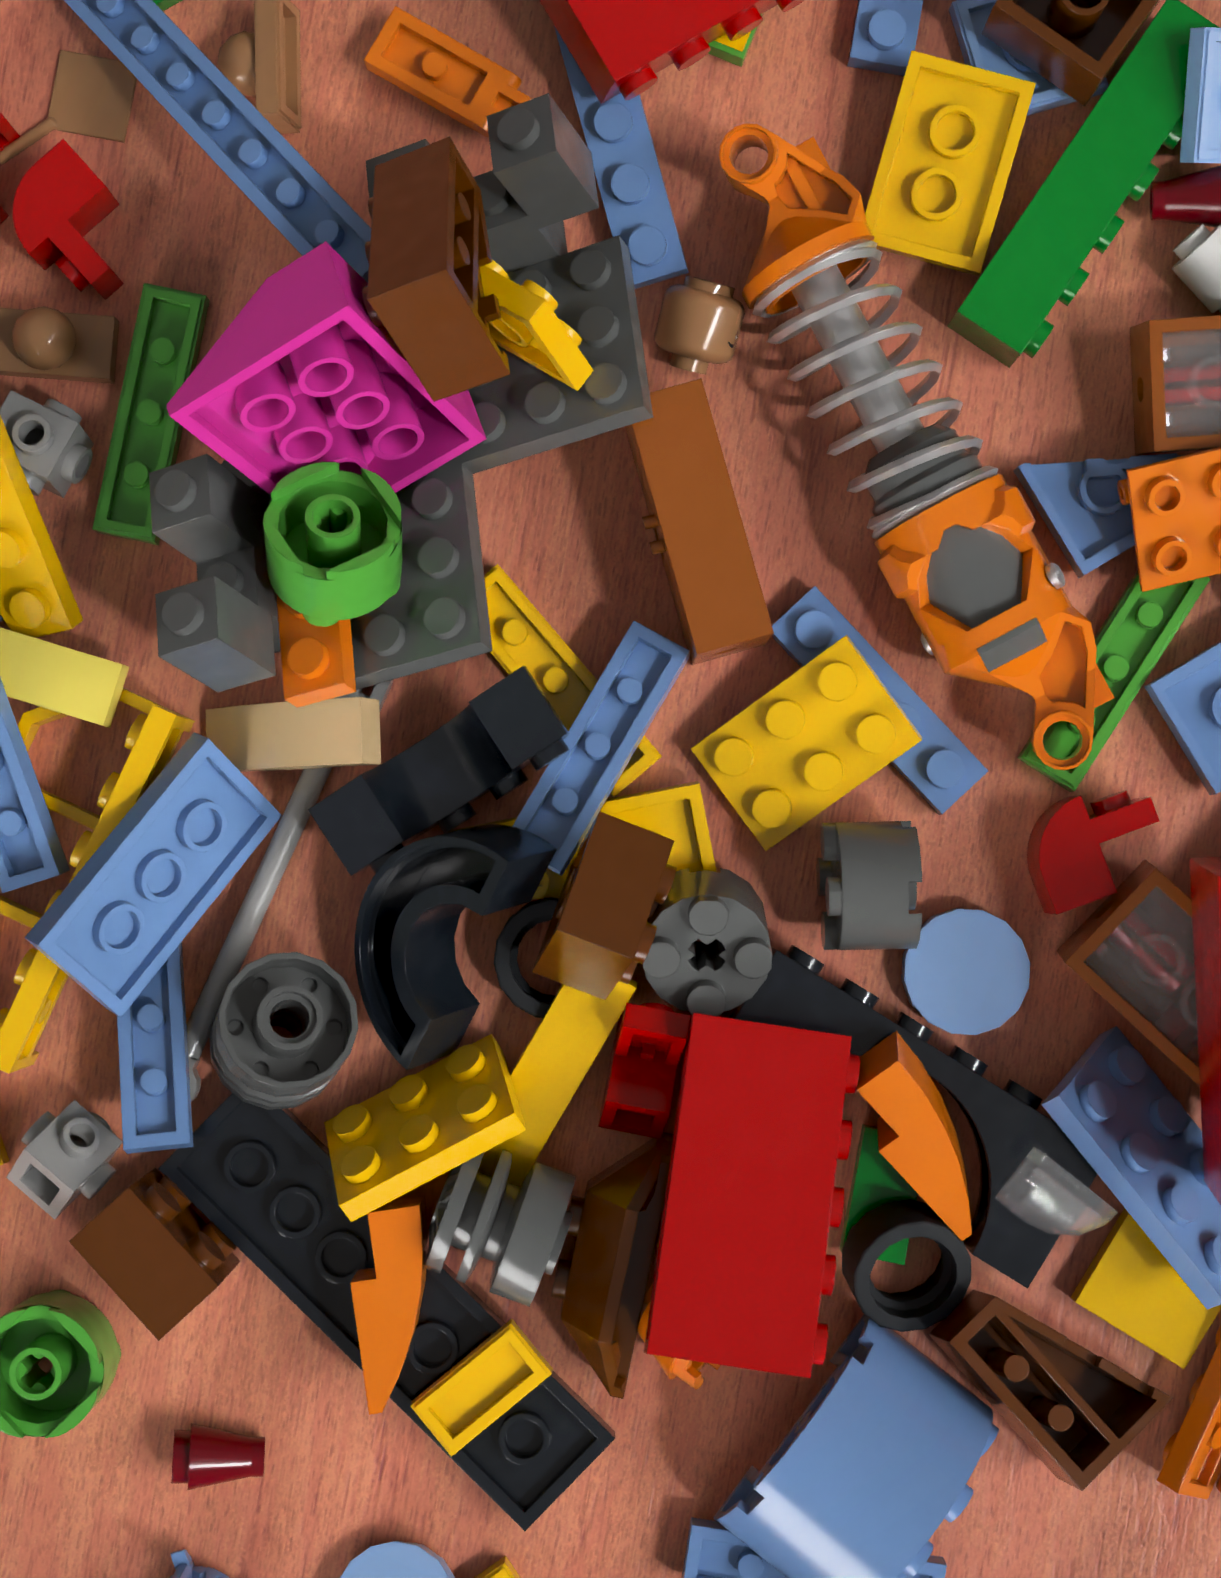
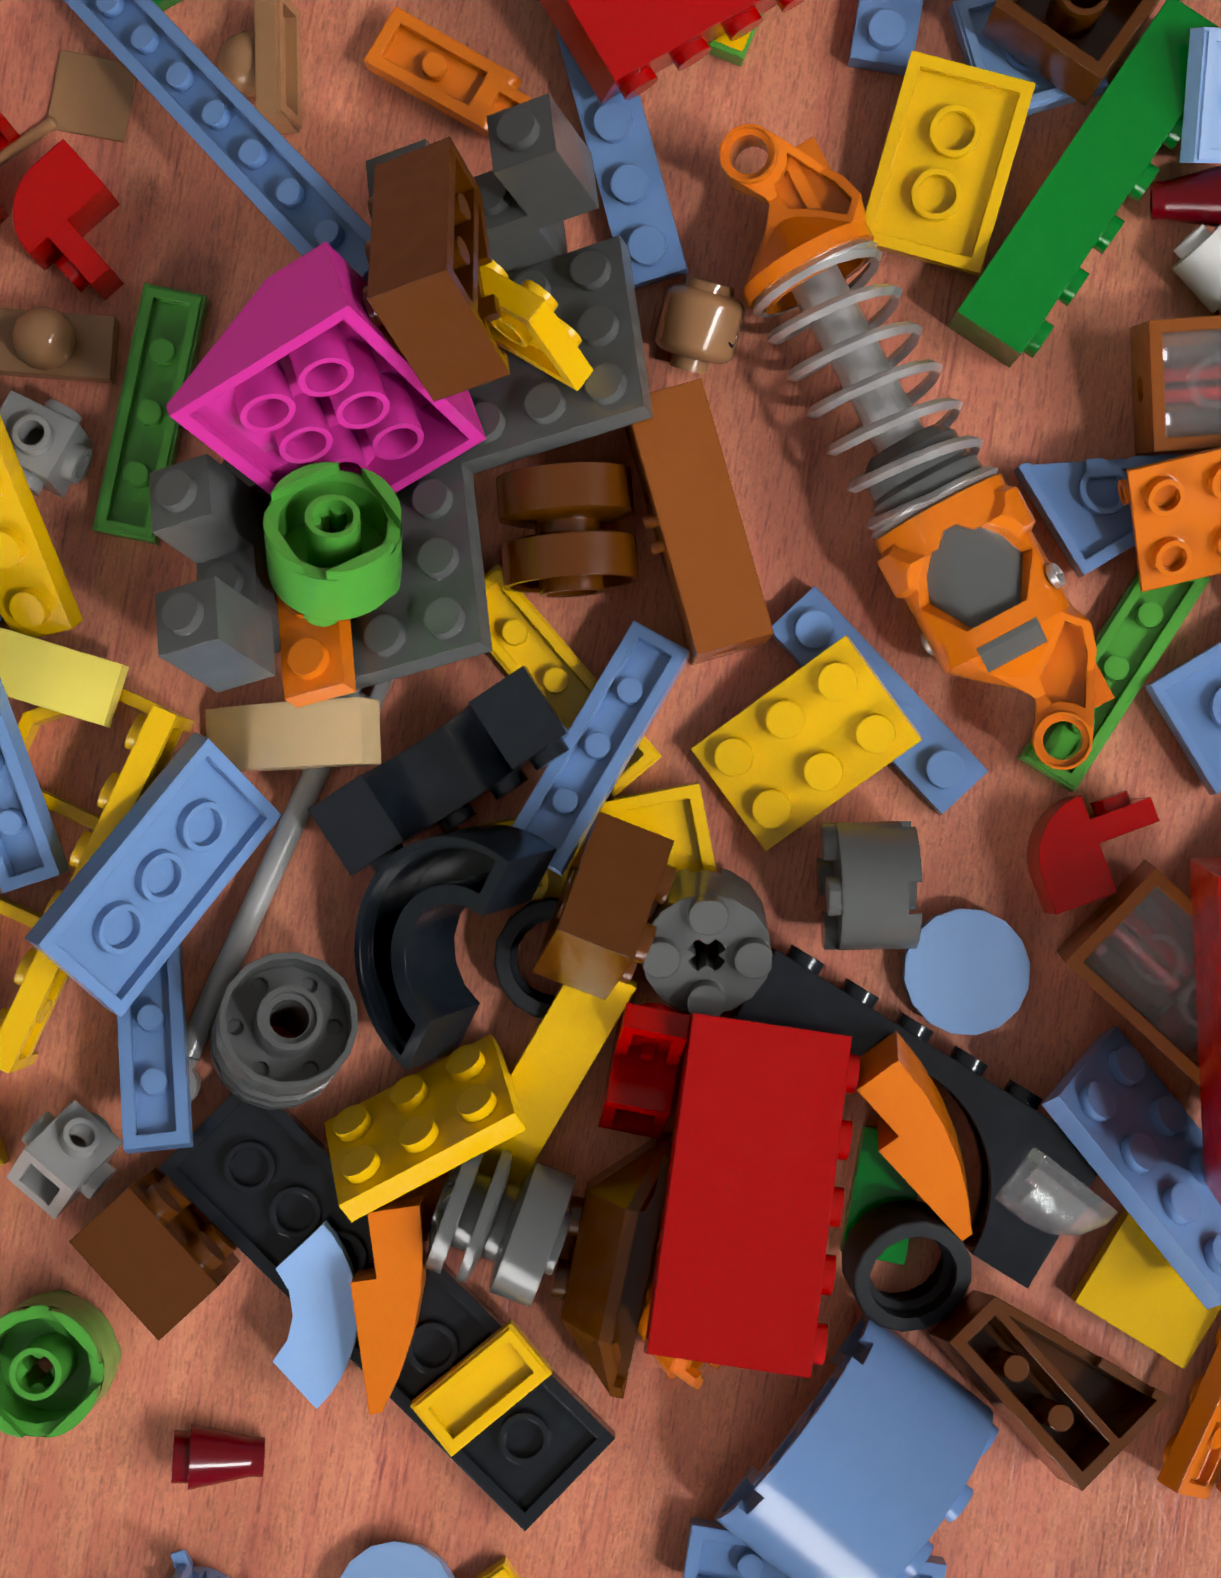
none -> light blue tile [272,1221,358,1409]
none -> reddish brown wheel [496,462,639,598]

